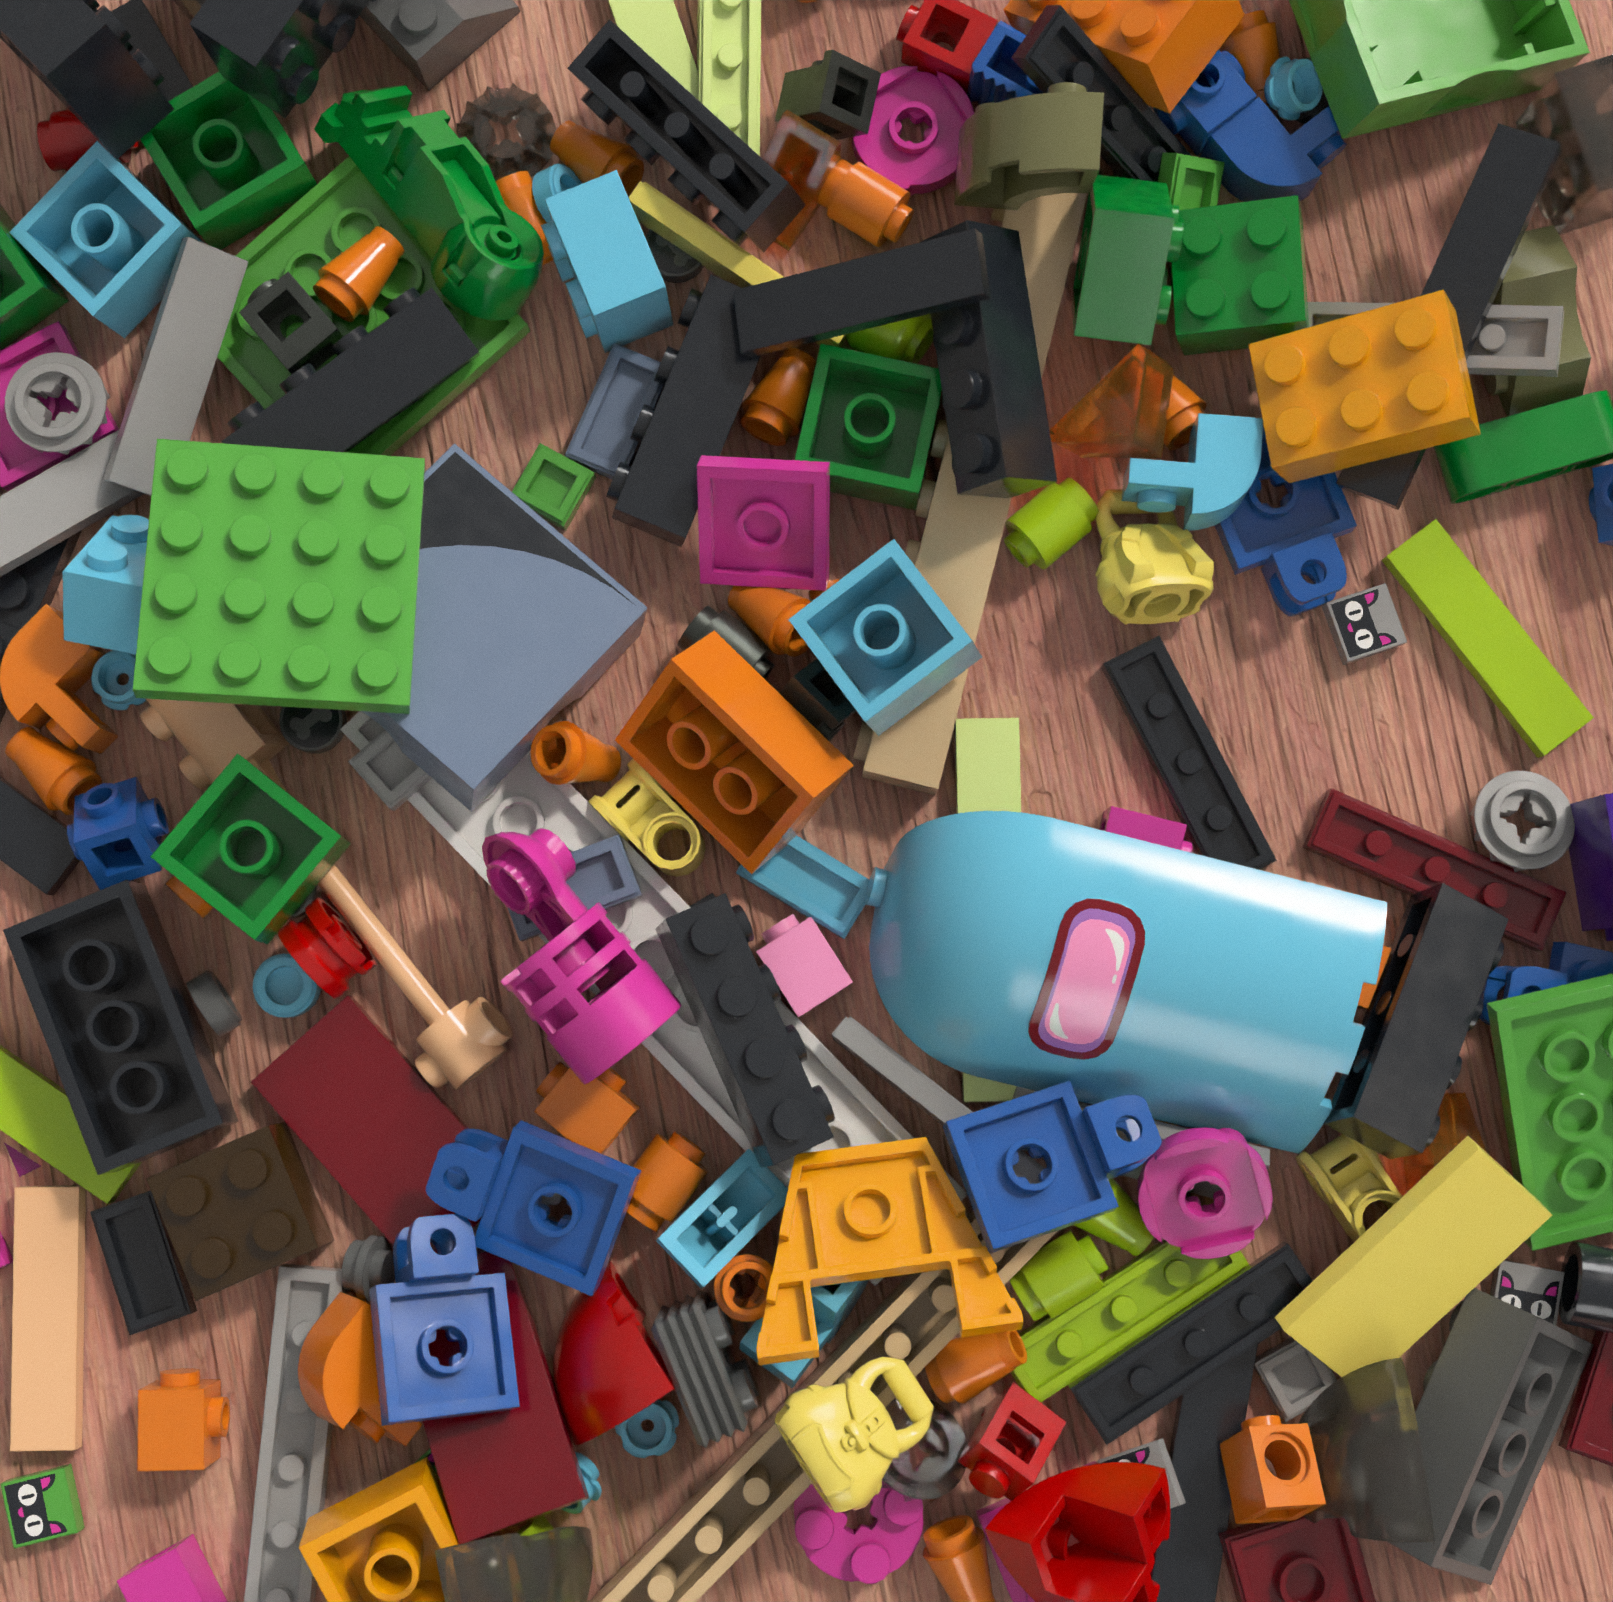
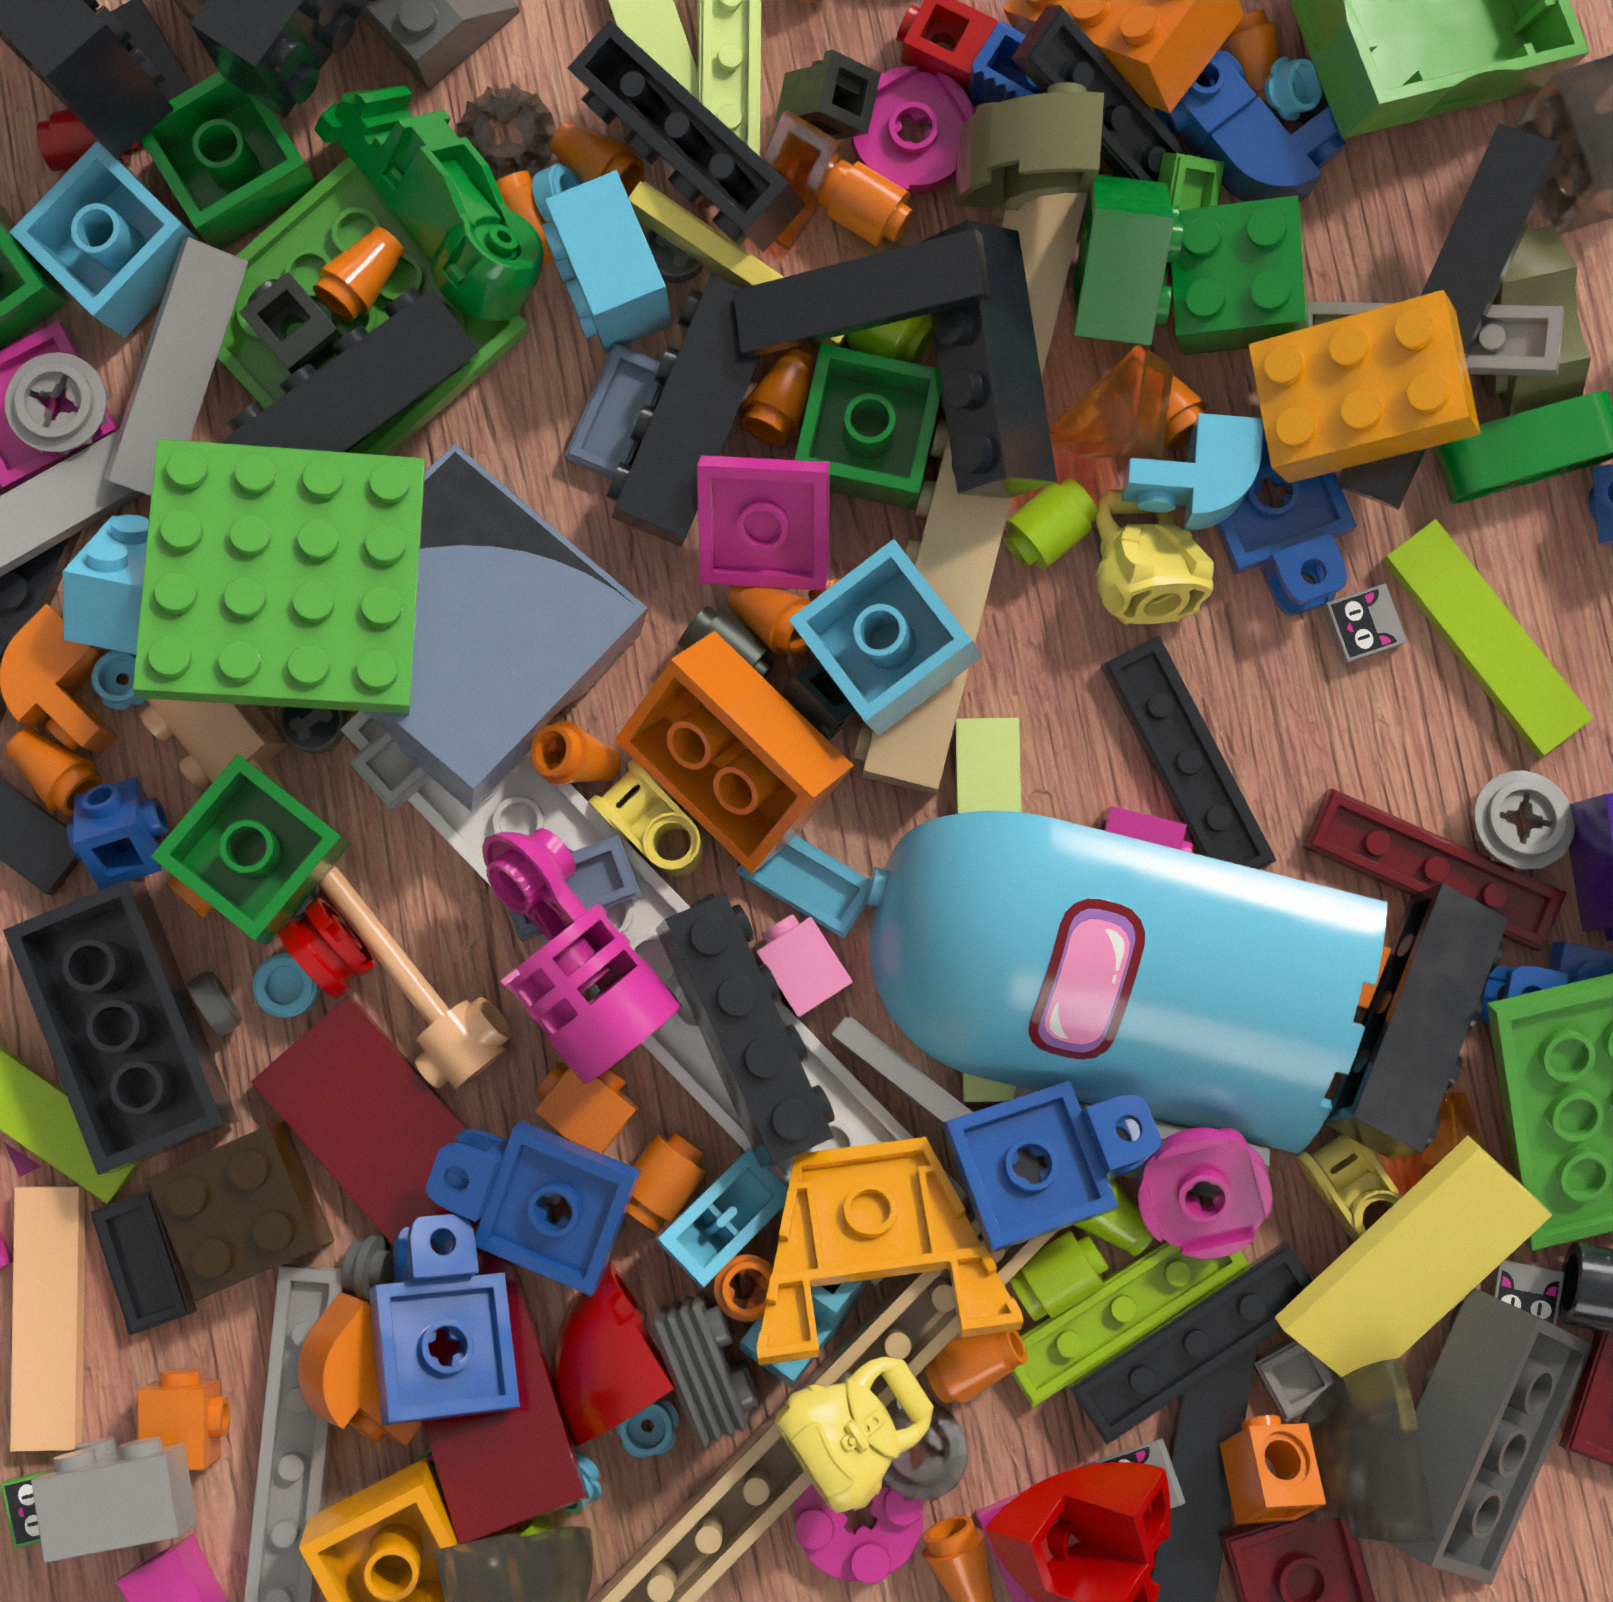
bright green tile [512,443,596,531] -> none
red brick [958,1382,1066,1501] -> none
none -> light grey brick [31,1436,197,1563]

